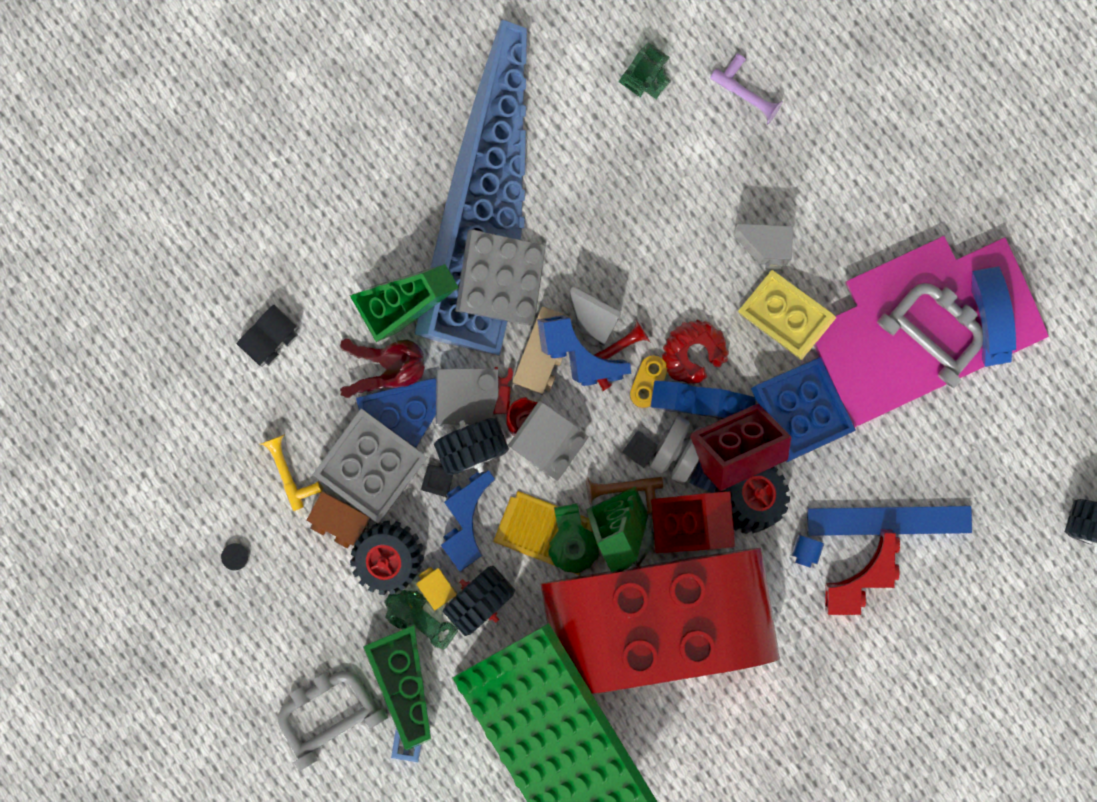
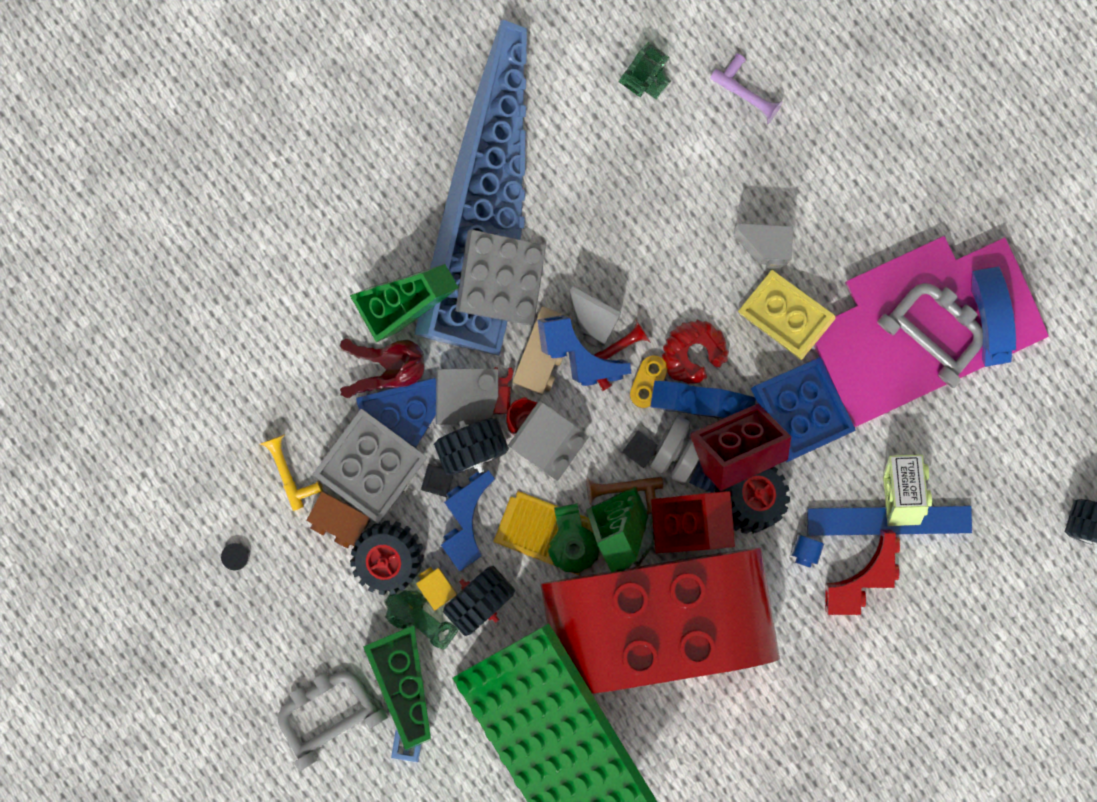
black brick [236,304,299,367] -> none
none -> brick [883,455,932,526]

